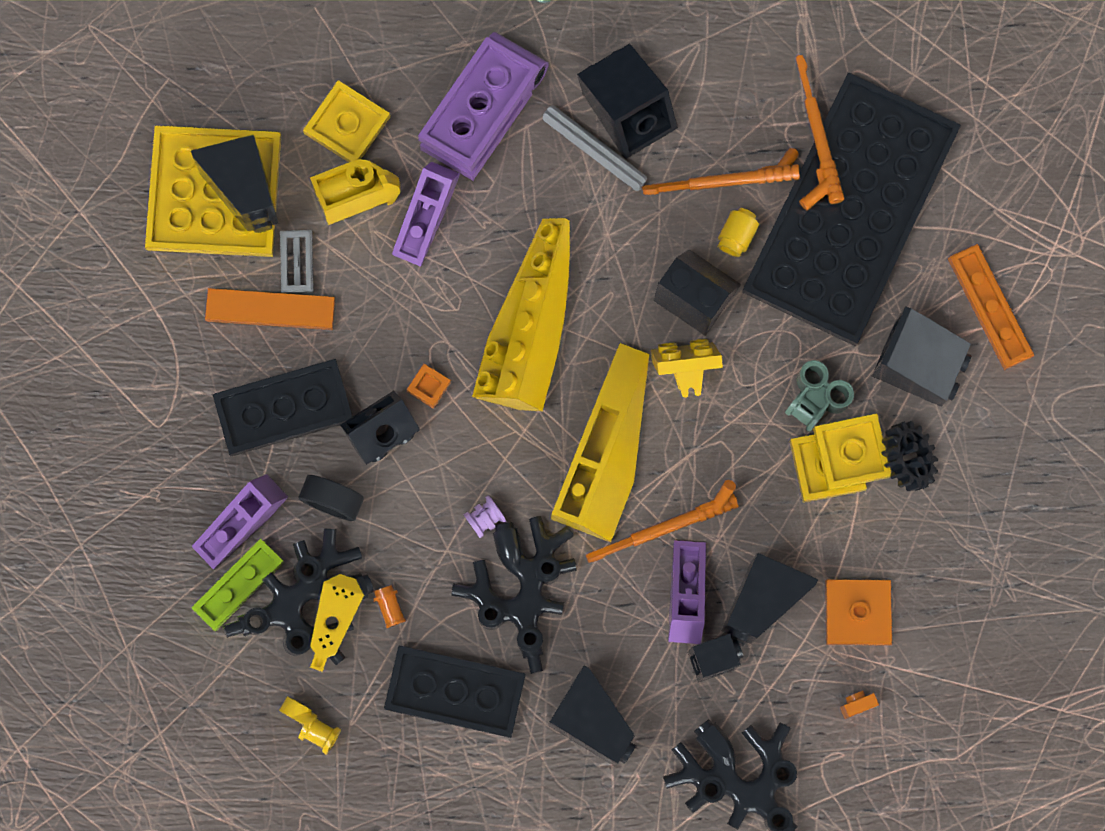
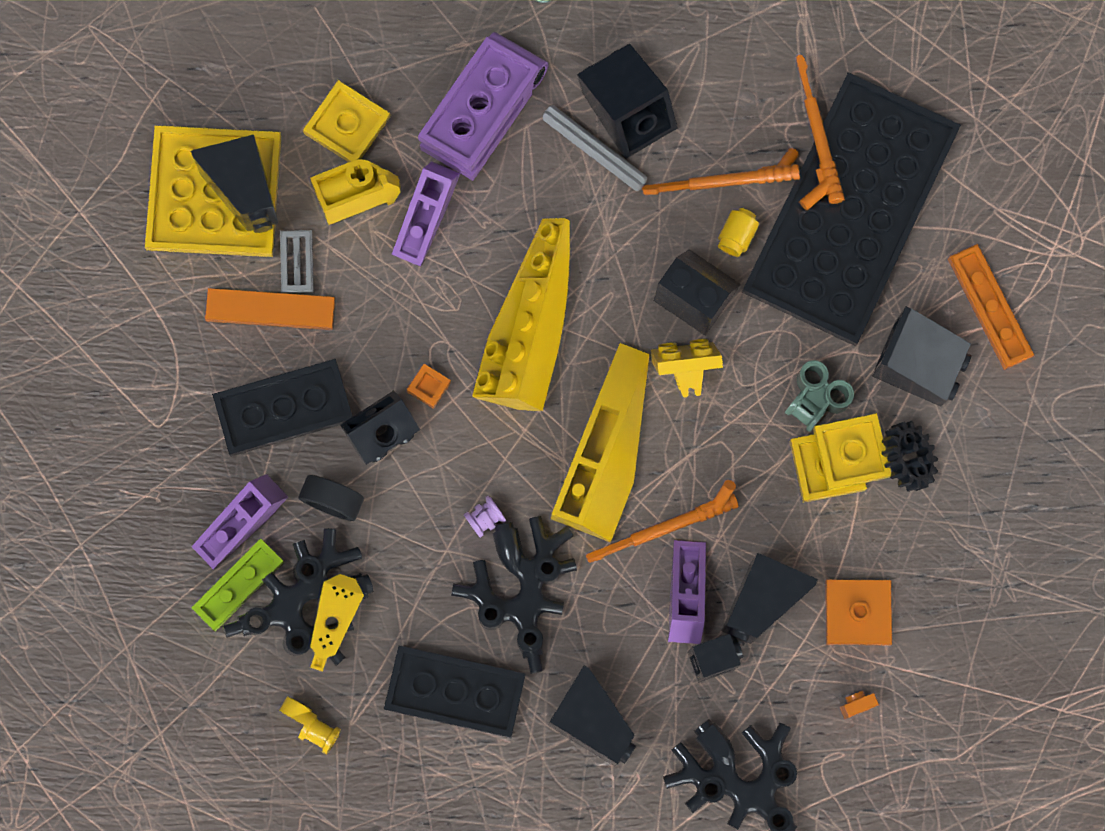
orange pin [373,585,406,628] -> none

